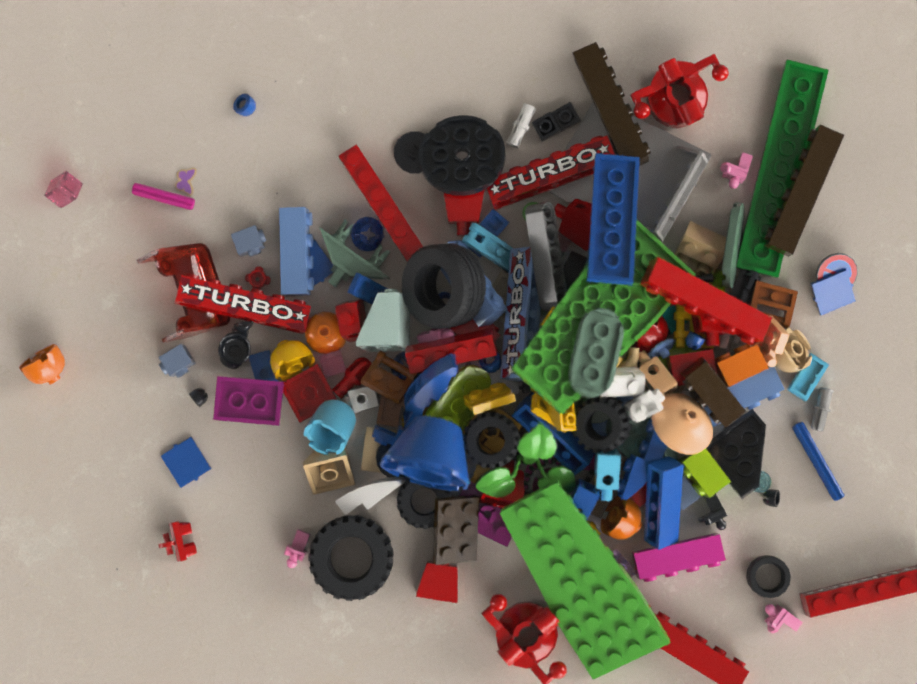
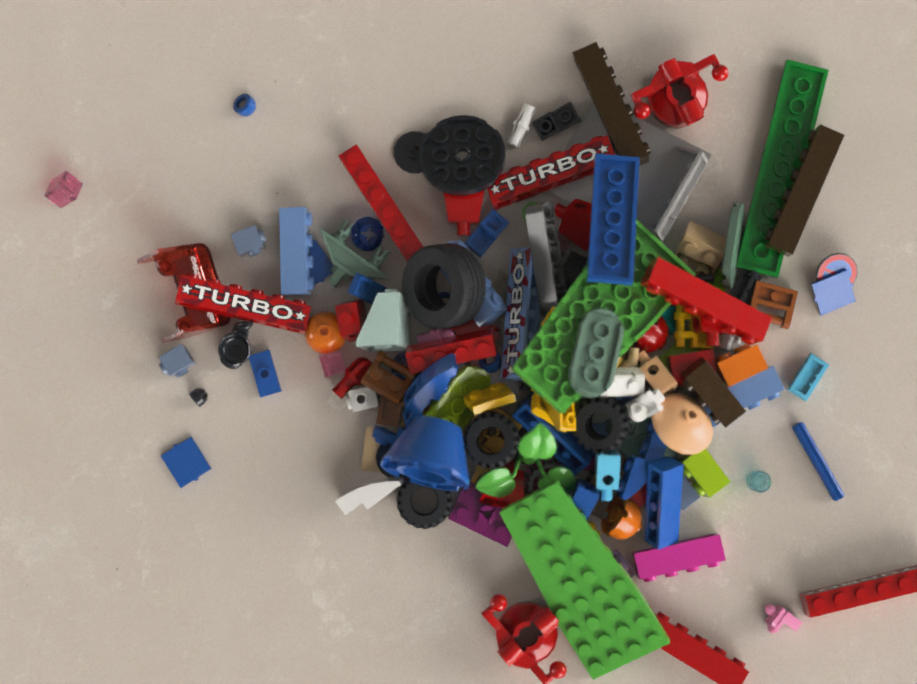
orange cylinder [19,344,65,385] -> none
dark pink axle [132,183,195,210] -> none
red hips [158,521,197,562] -> none
medium lavender sticker [175,168,197,196] -> none
magenta plate [213,376,284,426] -> none
red plate [245,266,271,290] -> none
yellow cylinder [270,340,315,381] -> none
red plate [283,364,337,423] -> none
bright pink piece [284,529,311,568] -> none
tan slope [303,447,356,495] -> none
medium azure cylinder [304,399,356,455] -> none
black tyre [308,515,394,601] -> none
red torso [416,561,458,603] -> none
dark brown plate [433,495,479,565] -> none
medium azure plate [462,222,514,273] -> none
medium blue piece [648,338,675,359] -> none
blue hinge [686,331,705,350] -> none
black piece [698,494,727,530] -> none
black plate [706,409,766,499] -> none
bright pink piece [720,152,753,189] -> none
black tyre [746,555,791,598] -> none
light nougat plate [752,315,790,367] -> none
black hinge [763,489,780,507] -> none
tan cylinder [775,328,812,373] -> none
light grey axle [811,387,834,431] -> none

